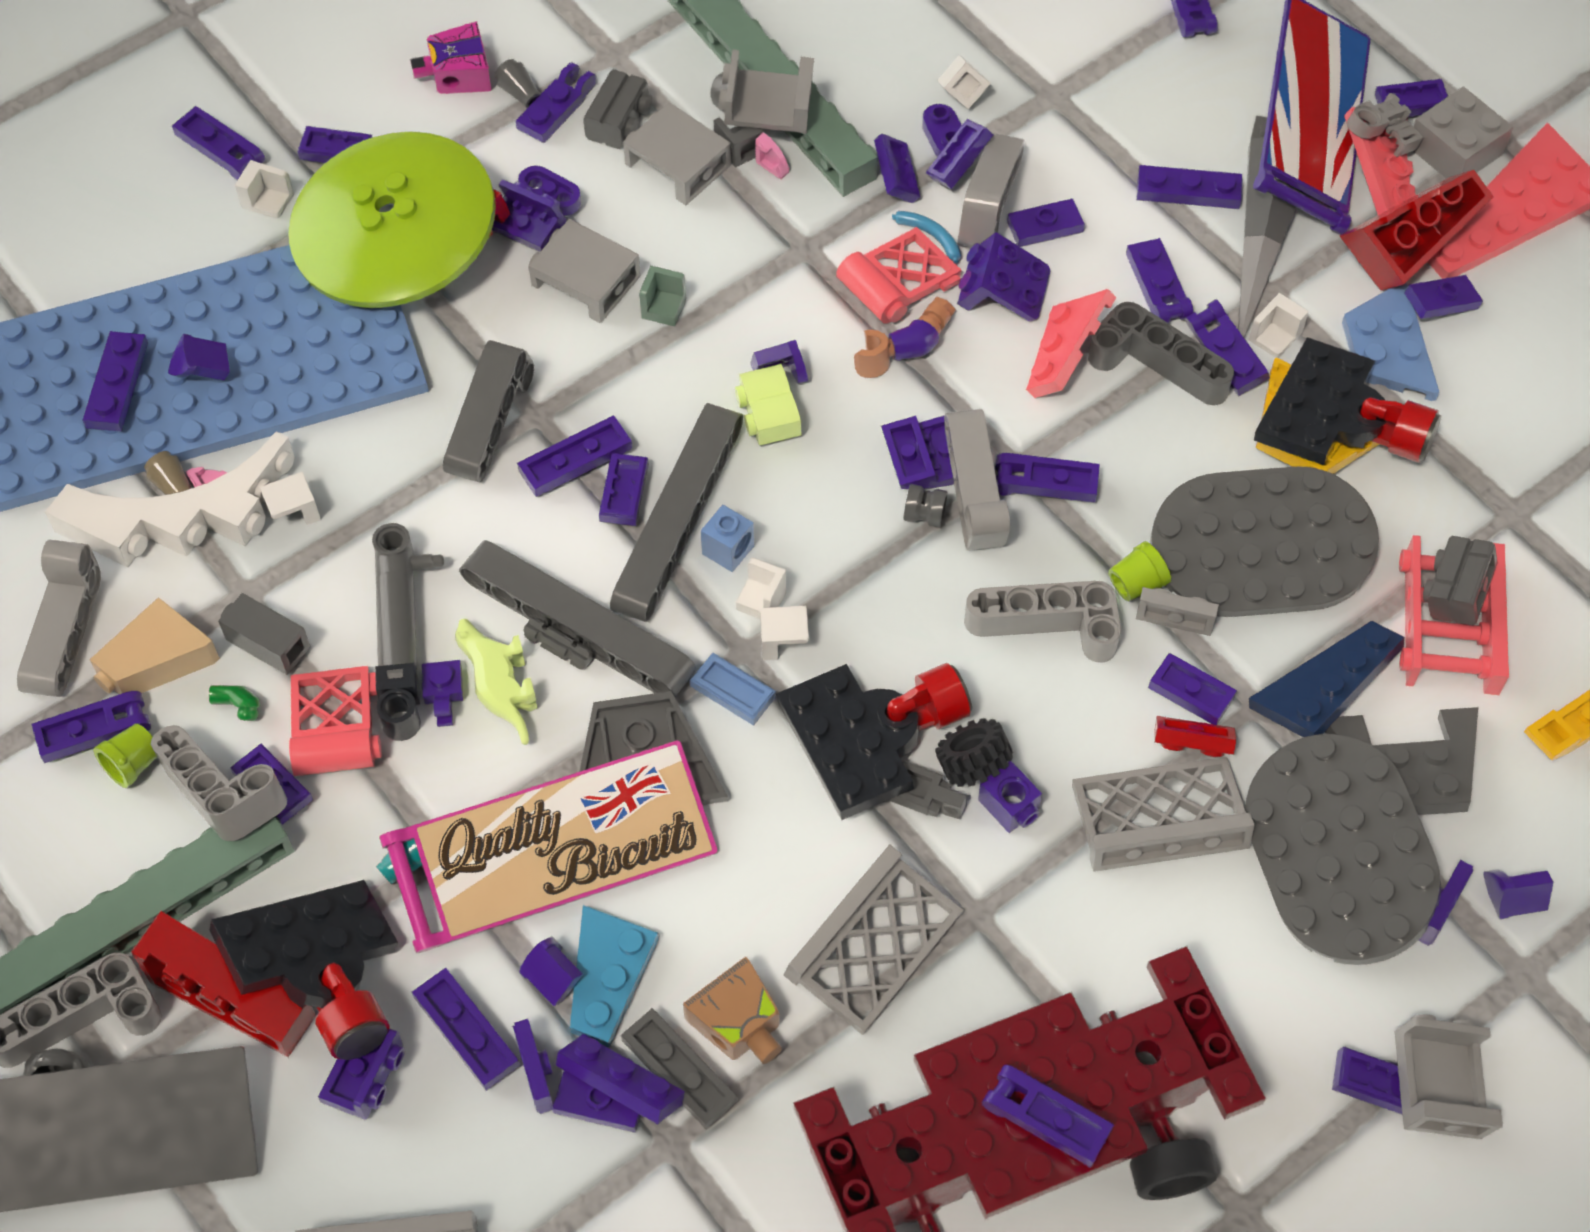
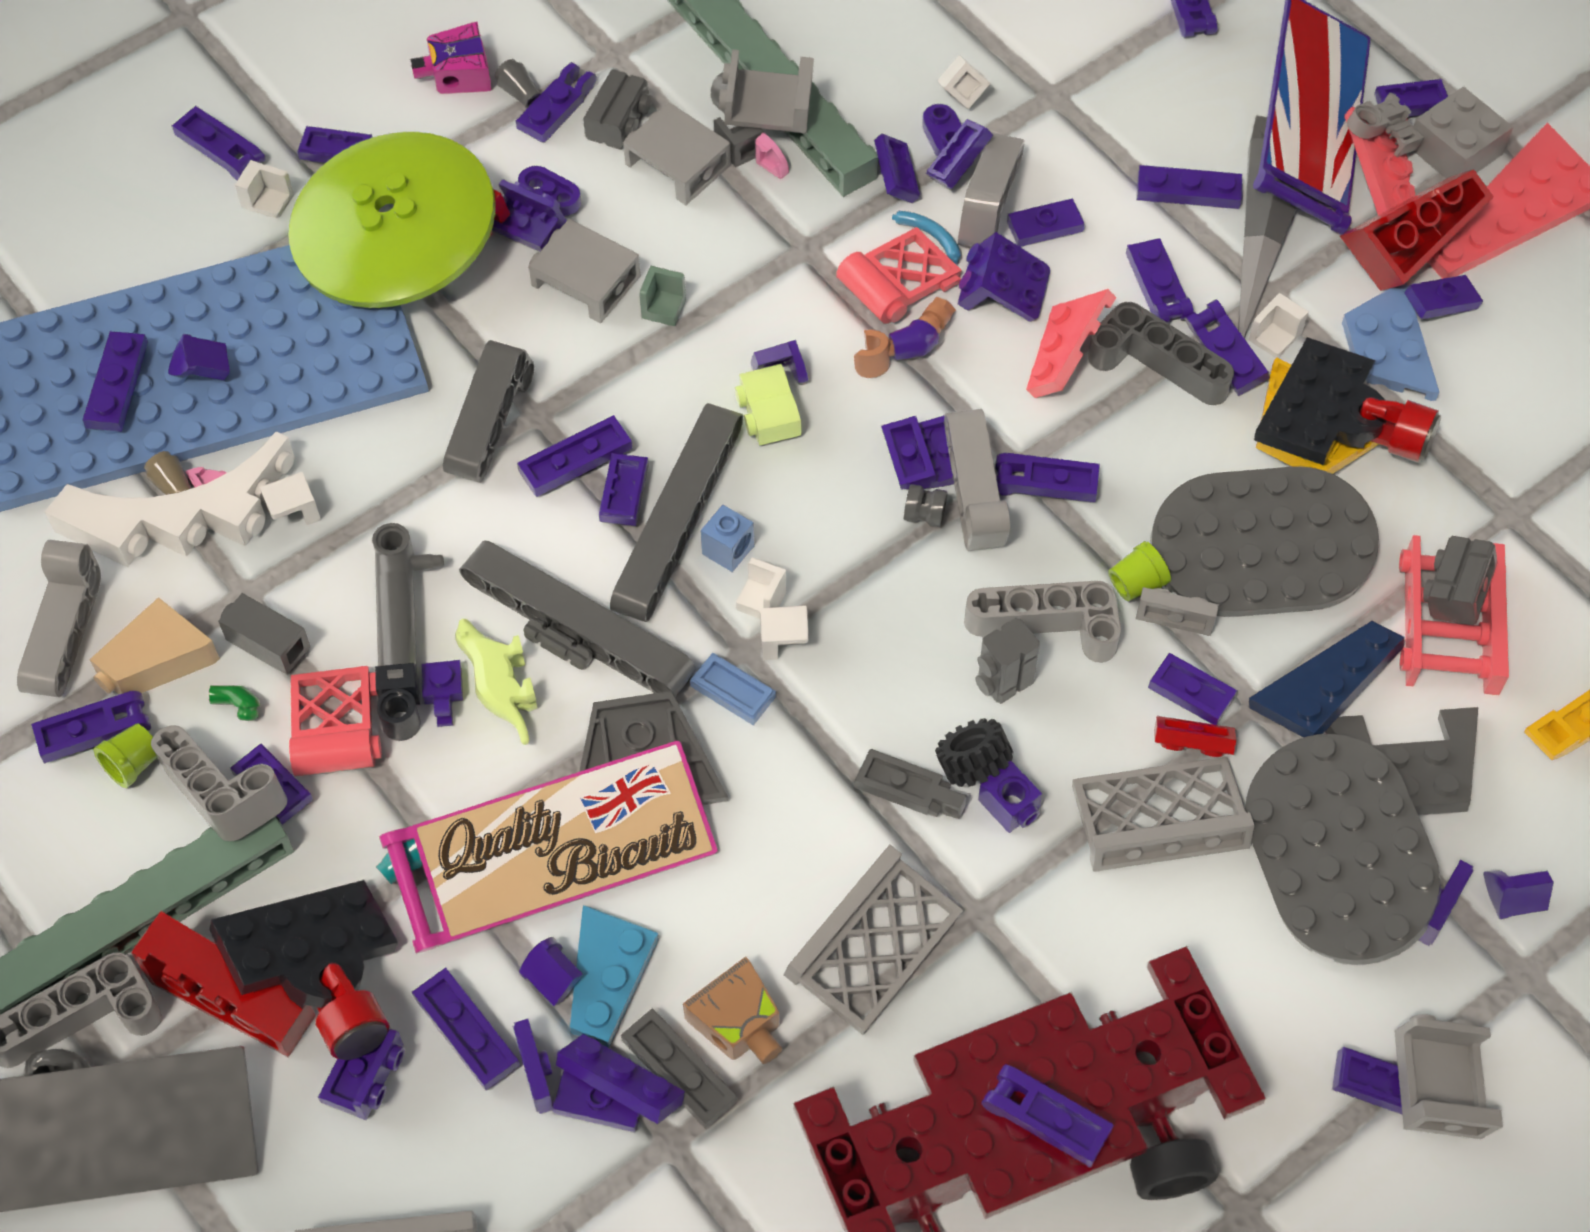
black plate [776,663,972,821] -> none
none -> dark grey brick [975,618,1040,704]

